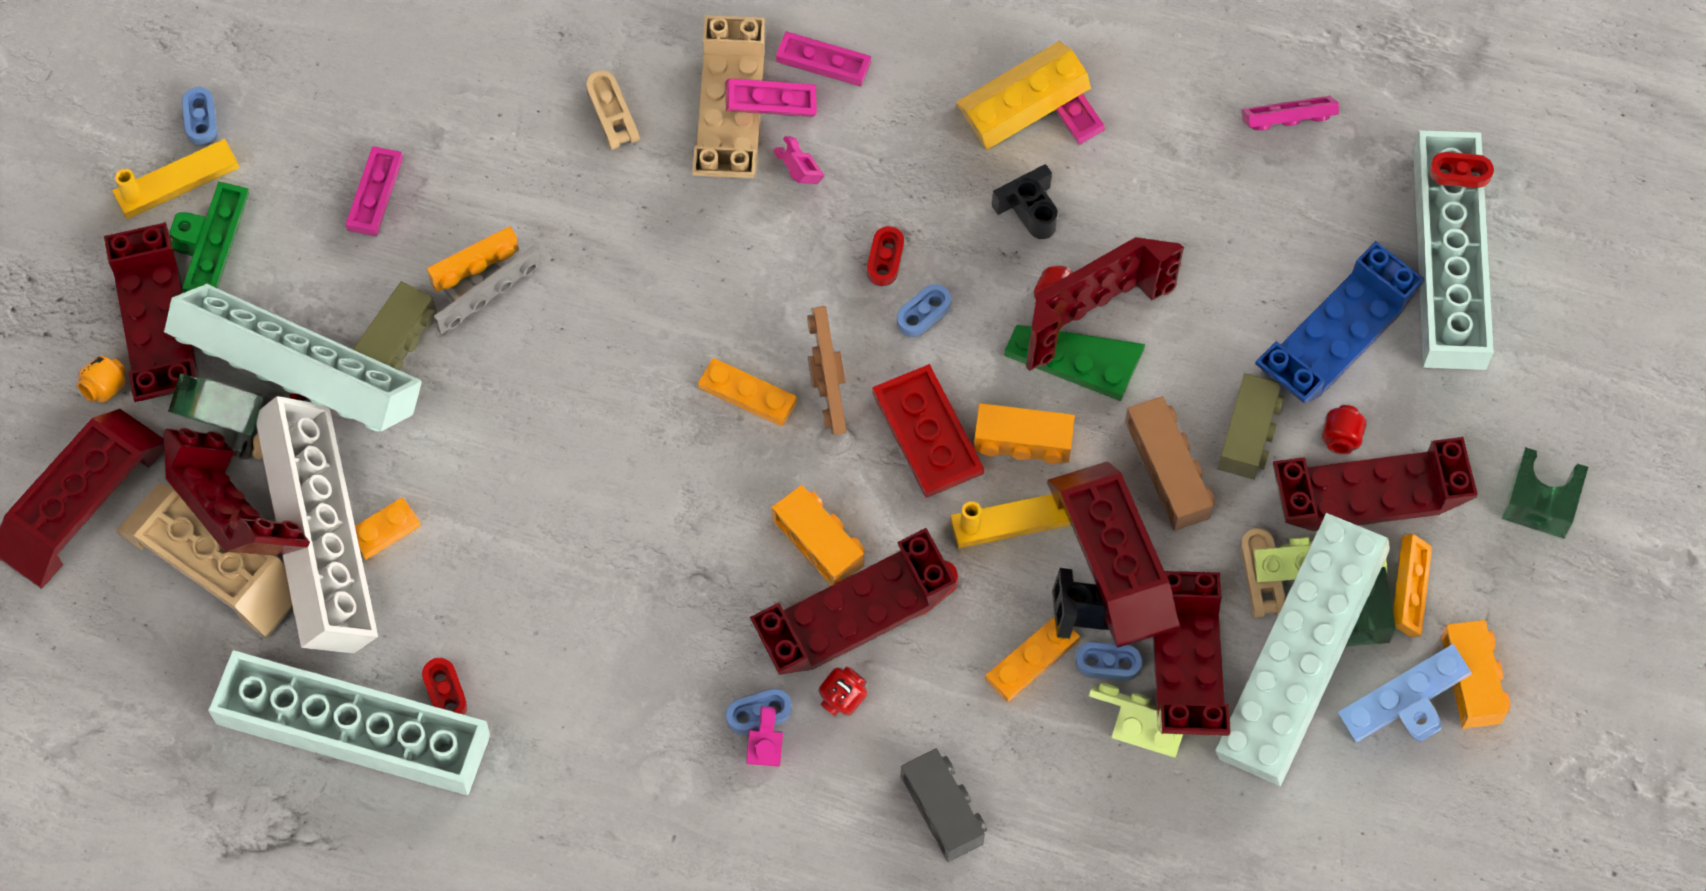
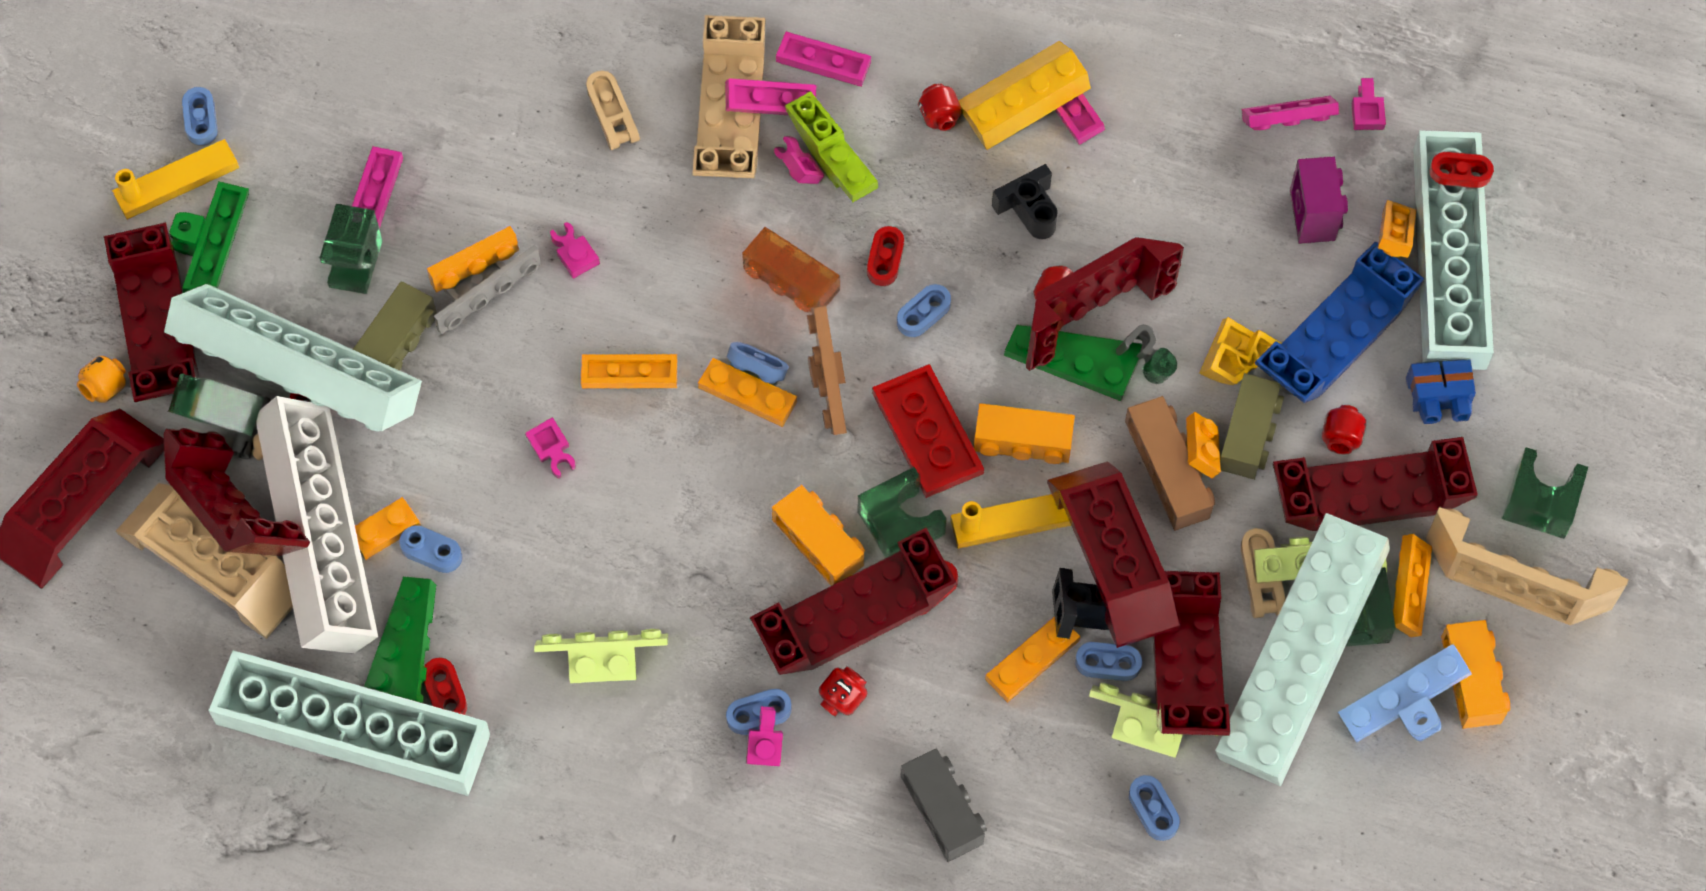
none -> clear green piece [320,204,383,294]
none -> green wing [364,576,437,703]
none -> medium blue plate [399,526,462,573]
none -> dark pink plate [525,417,576,478]
none -> yellowish green bracket [534,629,668,683]
none -> dark pink plate [550,222,600,279]
none -> light orange plate [581,354,678,389]
none -> medium blue plate [727,342,789,384]
none -> clear orange brick [742,227,840,313]
none -> lime slope [785,91,879,202]
none -> clear green piece [857,467,947,558]
none -> red head [918,84,962,131]
none -> leg [1116,324,1177,384]
none -> medium blue plate [1129,775,1180,841]
none -> light orange plate [1186,412,1221,479]
none -> yellow slope [1199,317,1282,385]
none -> magenta brick [1290,156,1348,244]
none -> dark pink plate [1351,78,1386,130]
none -> light orange plate [1378,200,1416,258]
none -> blue hips [1406,359,1476,424]
none -> tan slope [1426,507,1629,626]

